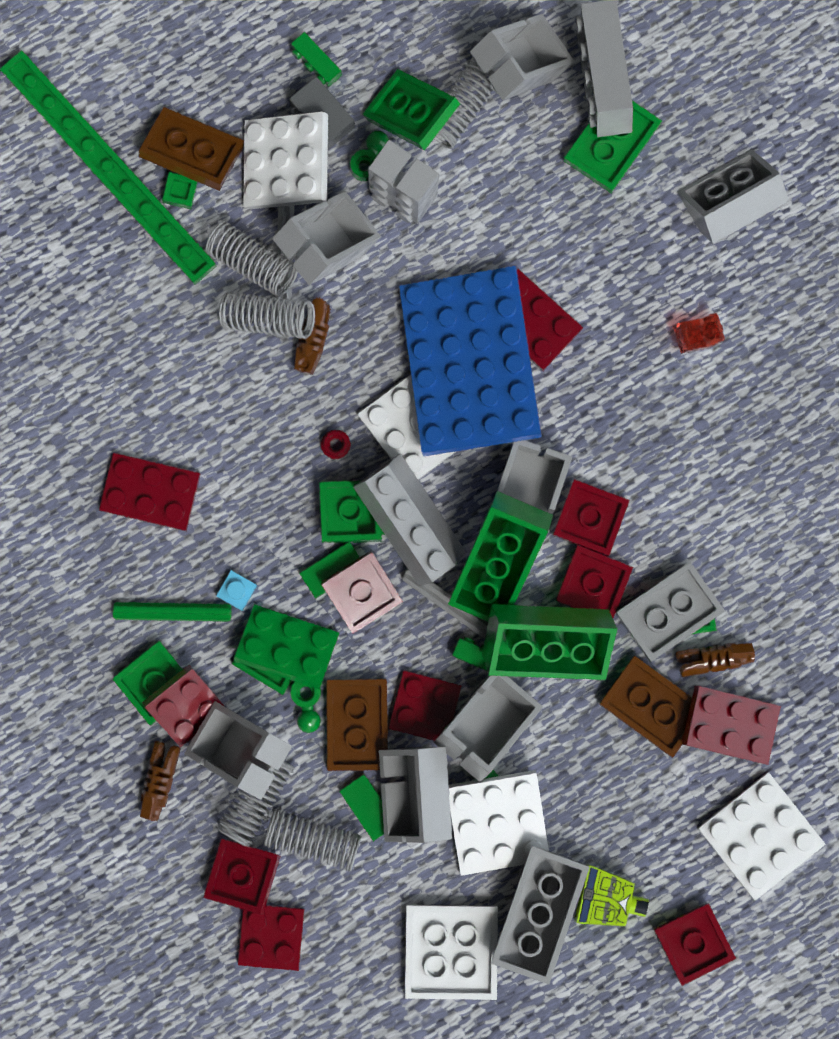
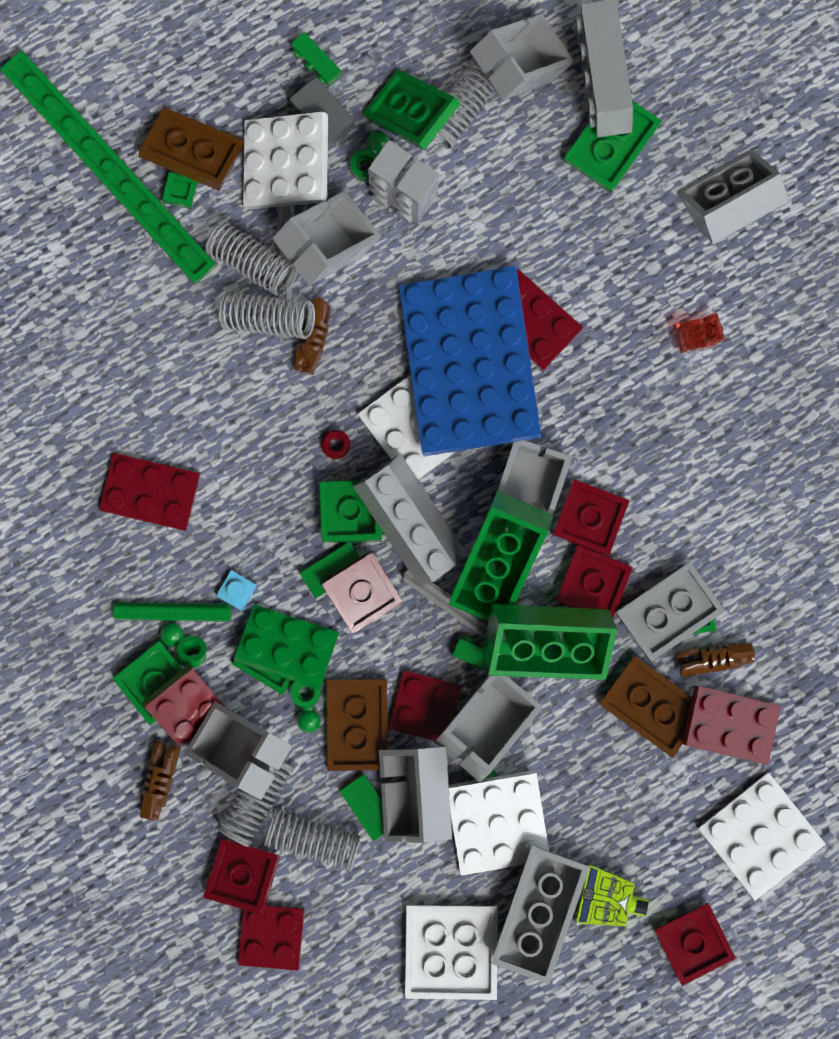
none -> green plate [160,623,207,668]

